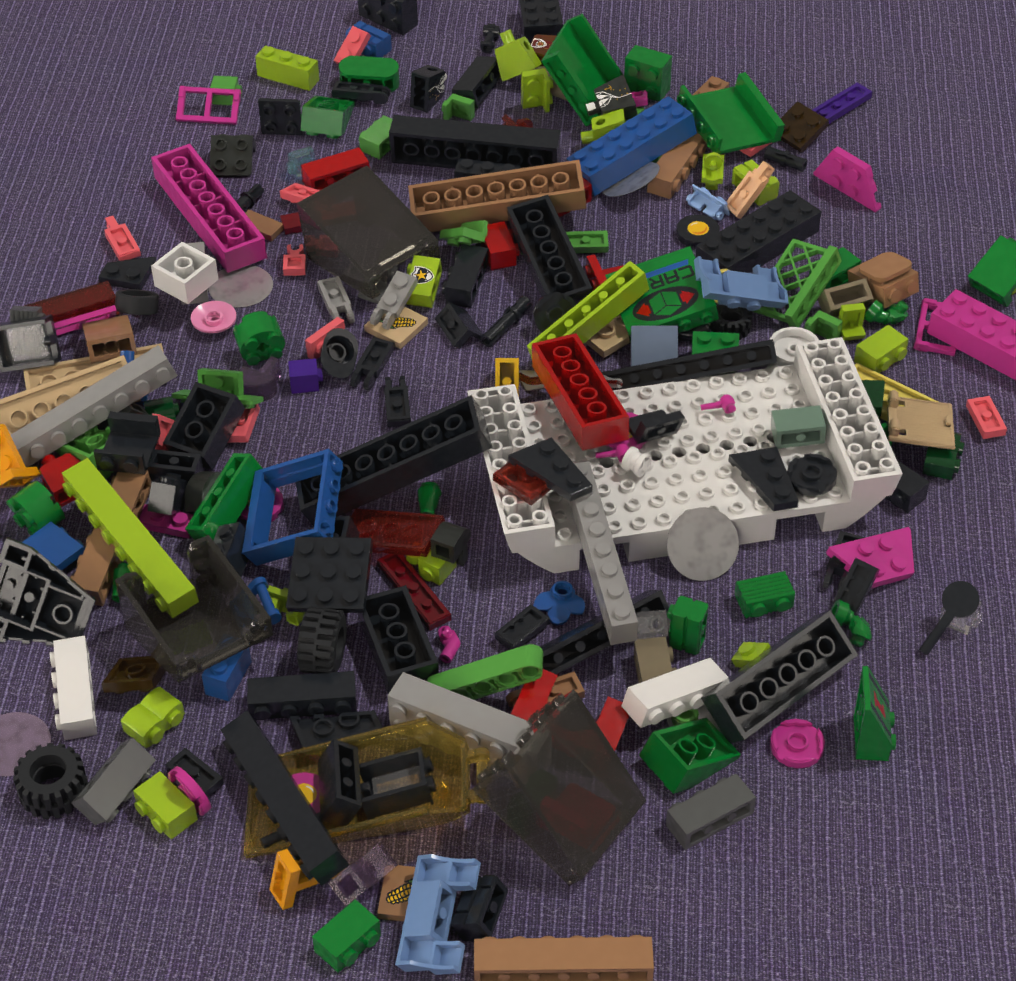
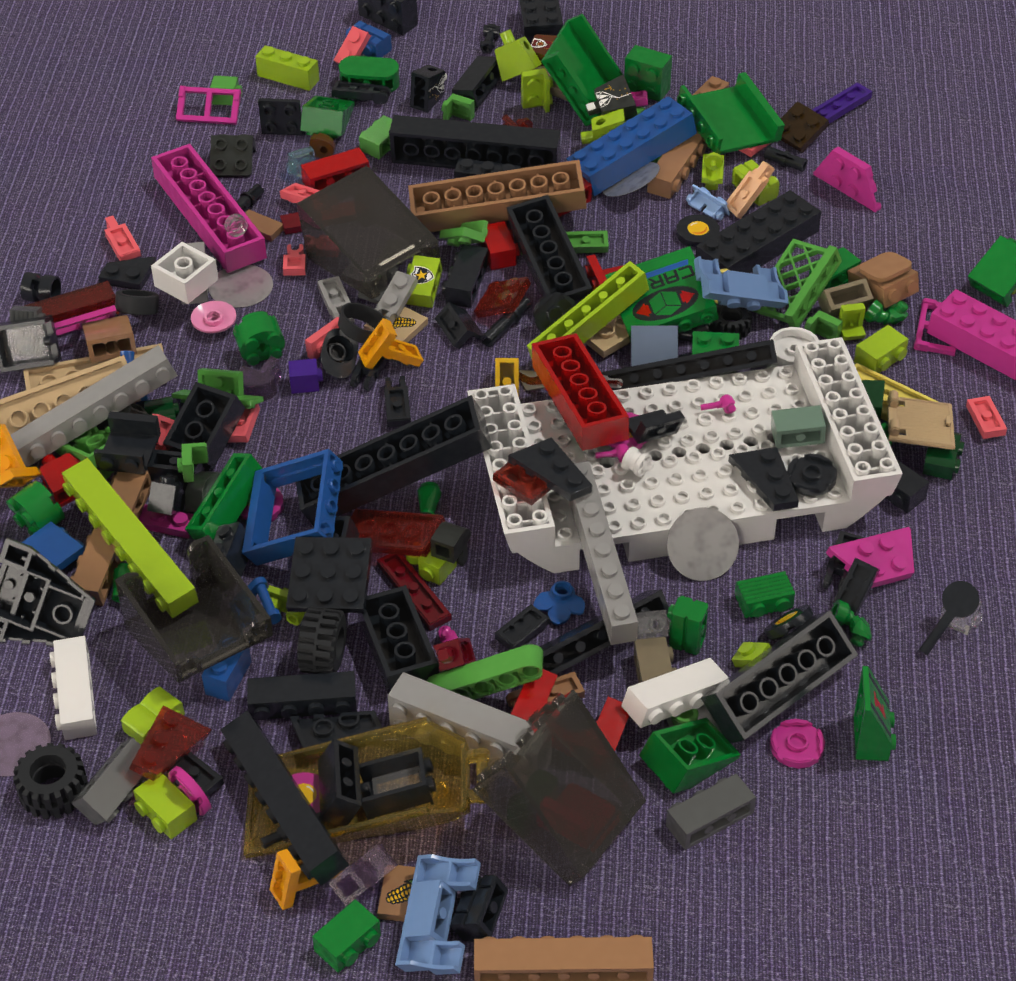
dark brown plate [101,654,171,694] -> none
none -> black wheel [20,272,61,305]
none -> clear red wing [129,705,212,781]
none -> bright green bracket [177,442,209,482]
none -> clear tile [224,214,248,237]
none -> reddish brown piece [308,132,336,159]
none -> black tyre [338,303,386,344]
none -> light orange bracket [358,318,424,369]
none -> dark red piece [433,638,476,672]
none -> clear red plate [474,277,531,318]
none -> black tile [764,604,813,640]

